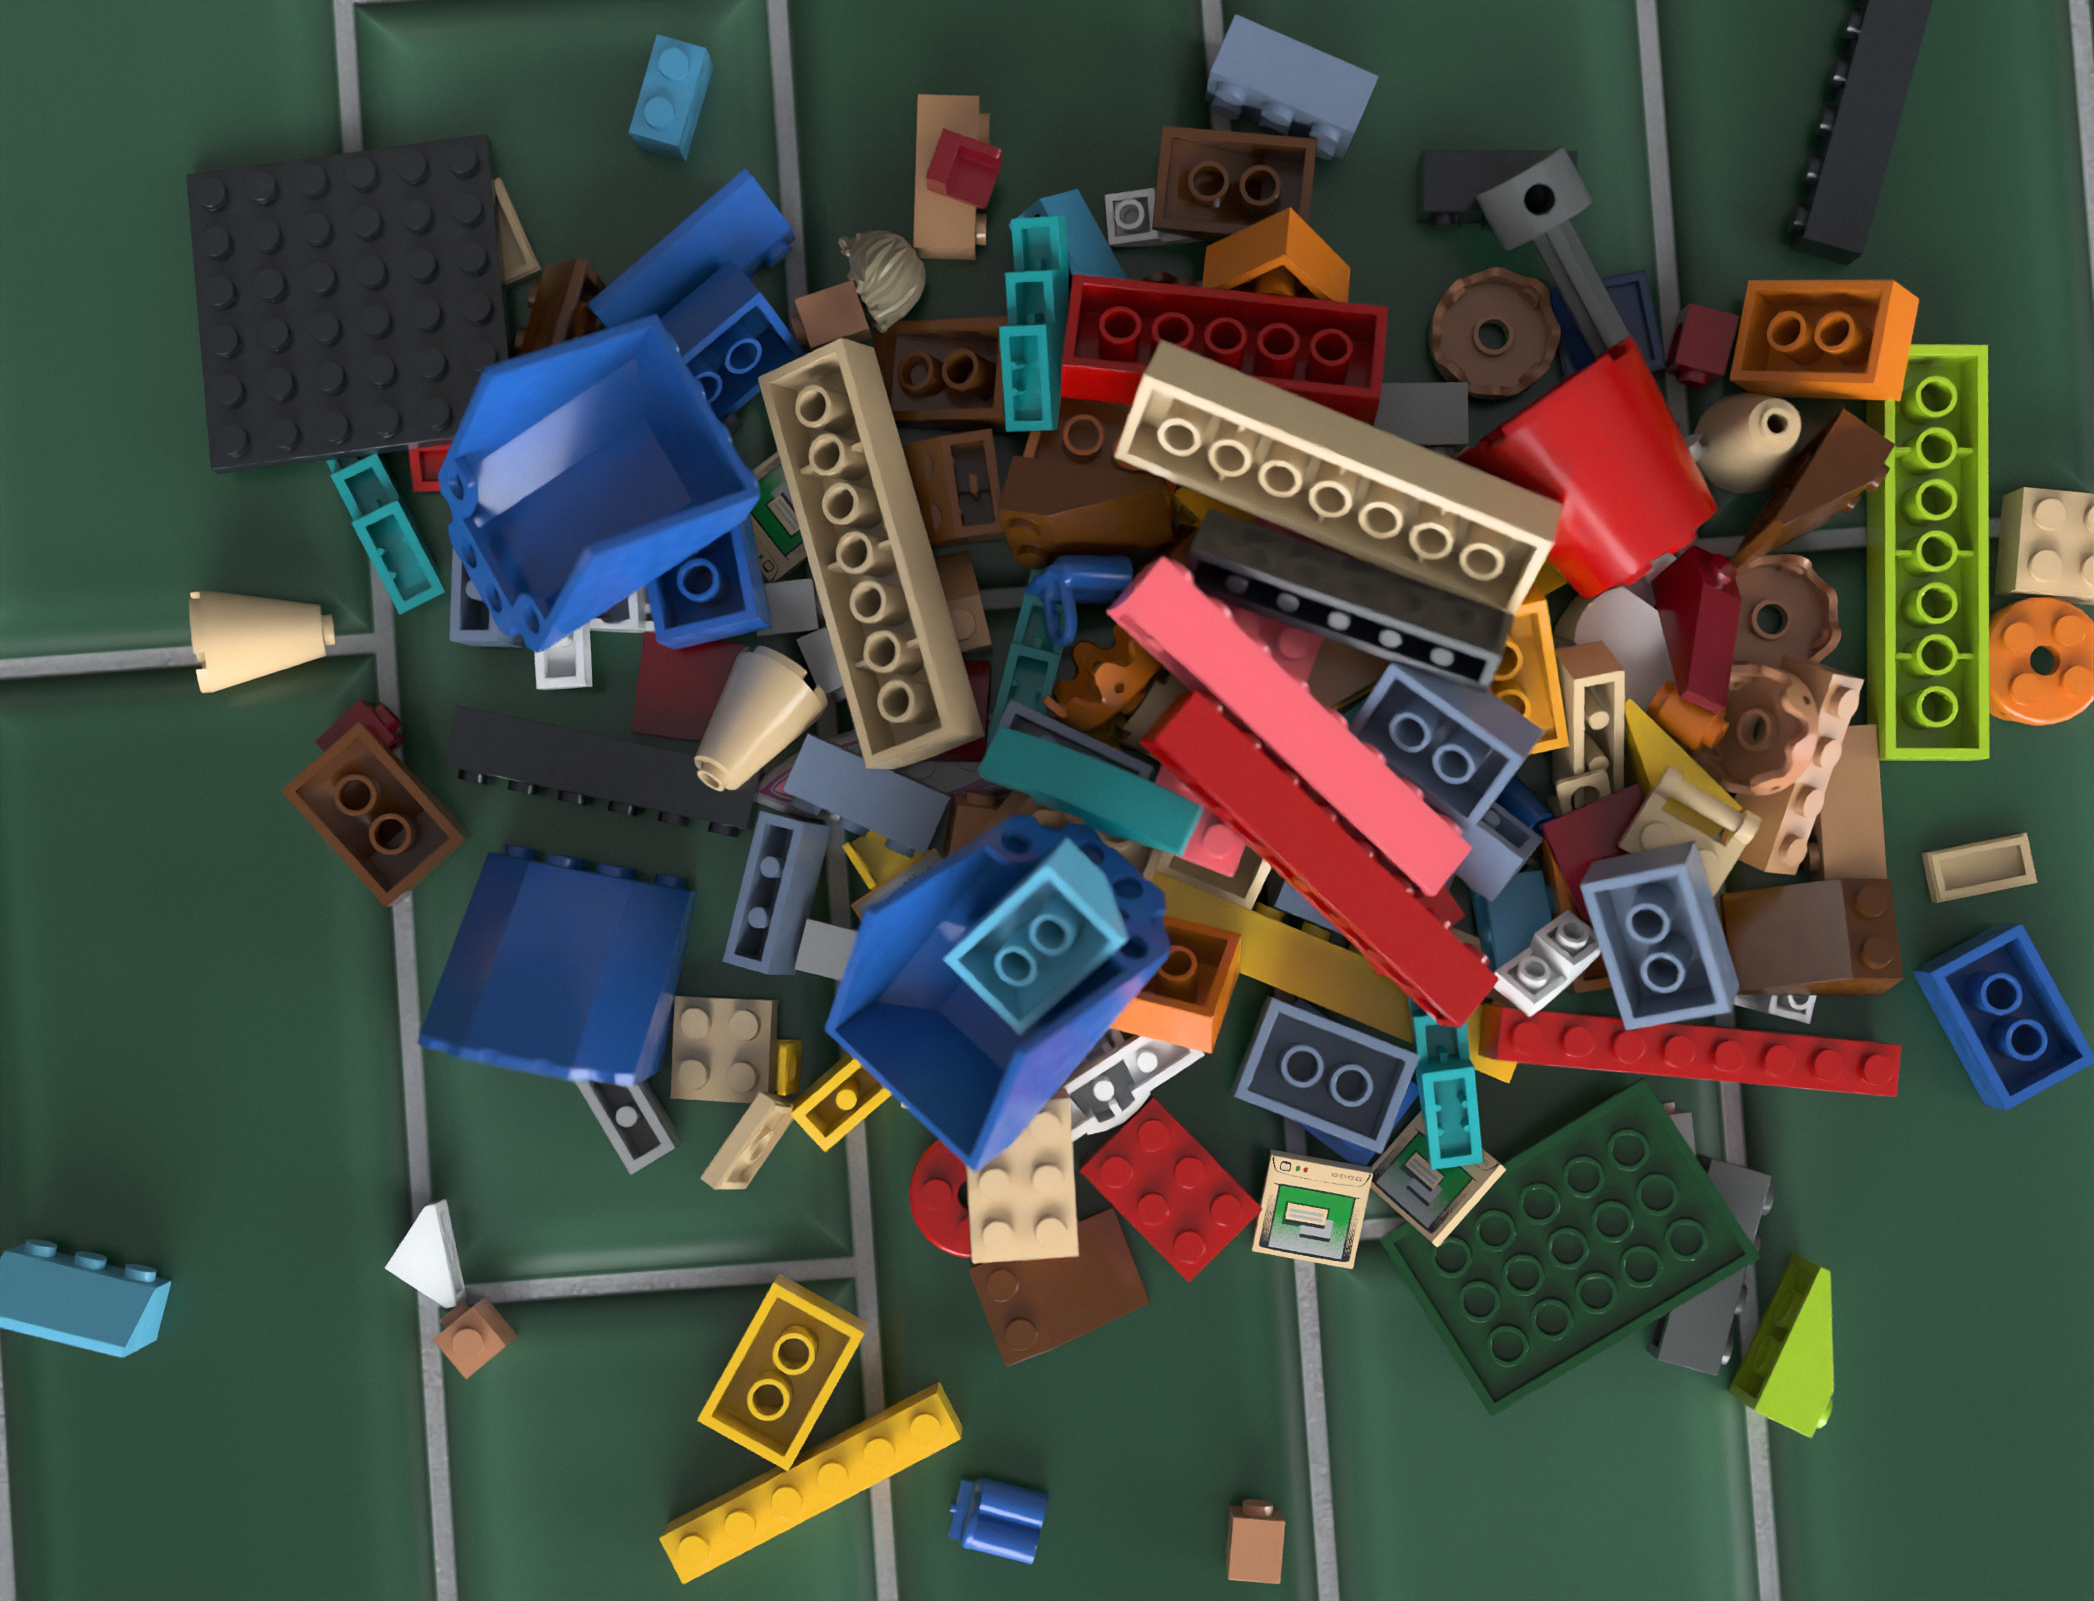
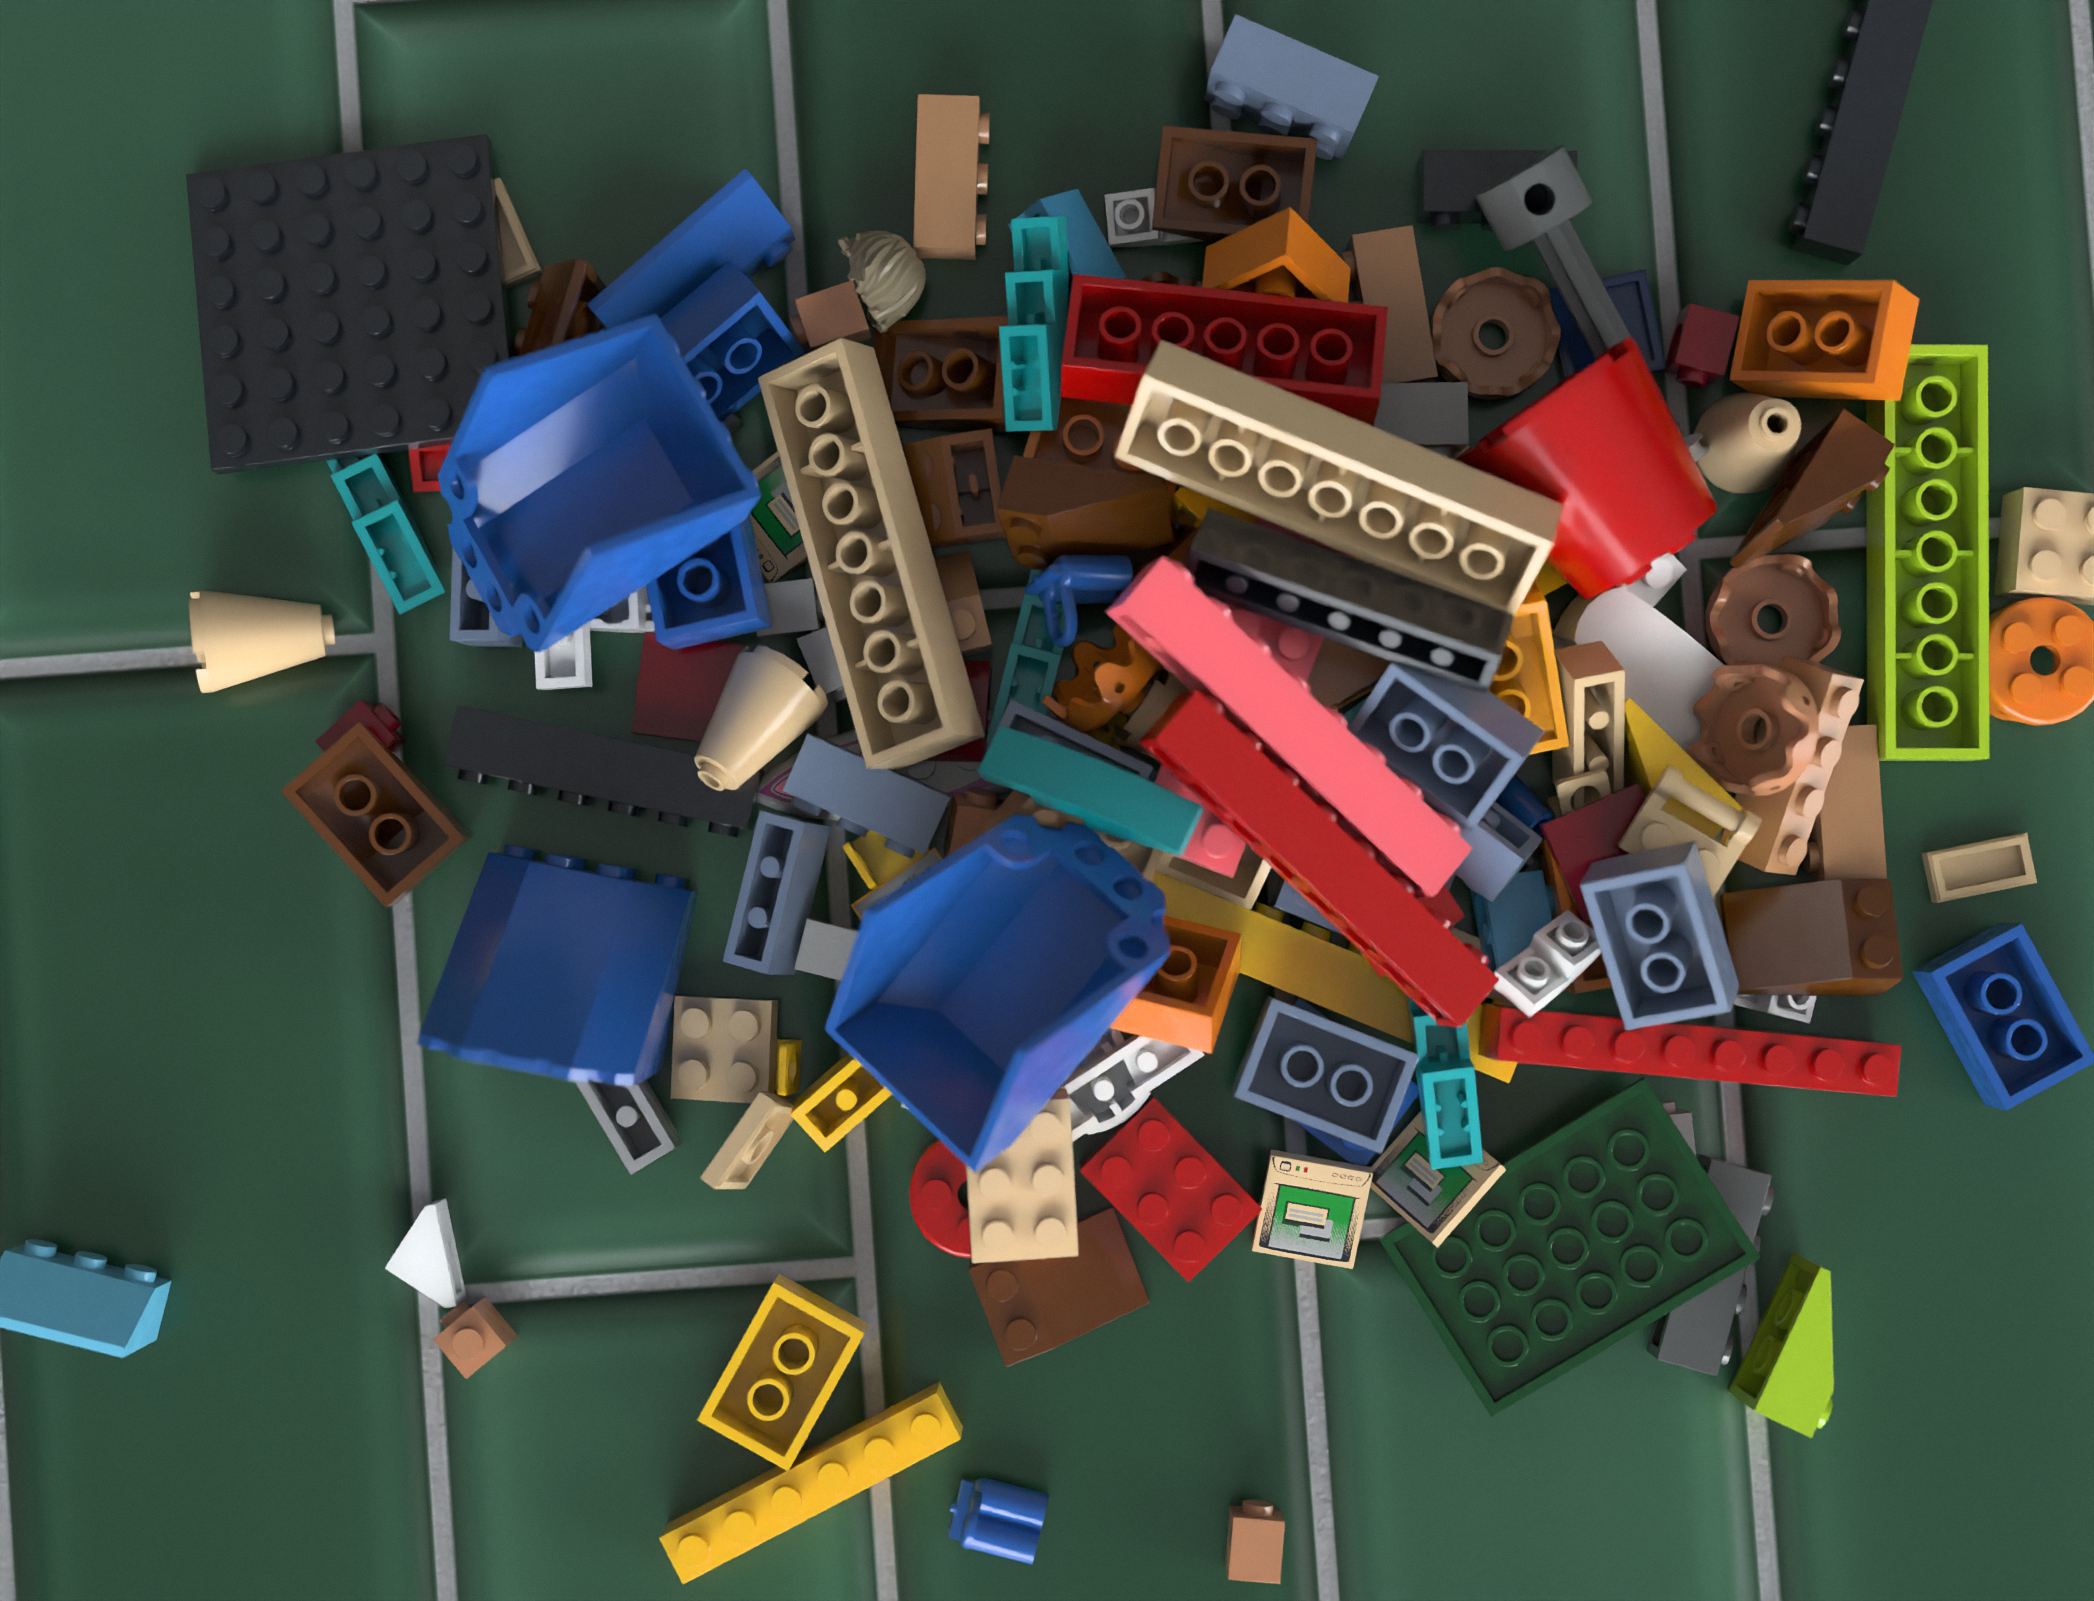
dark azure brick [629,34,714,162] -> none
dark red panel [926,128,1003,209] -> none
medium azure slope [944,838,1128,1035] -> none
orange brick [1646,680,1729,753] -> none
dark red slope [1651,544,1742,715] -> none
none -> medium nougat brick [1340,225,1438,383]

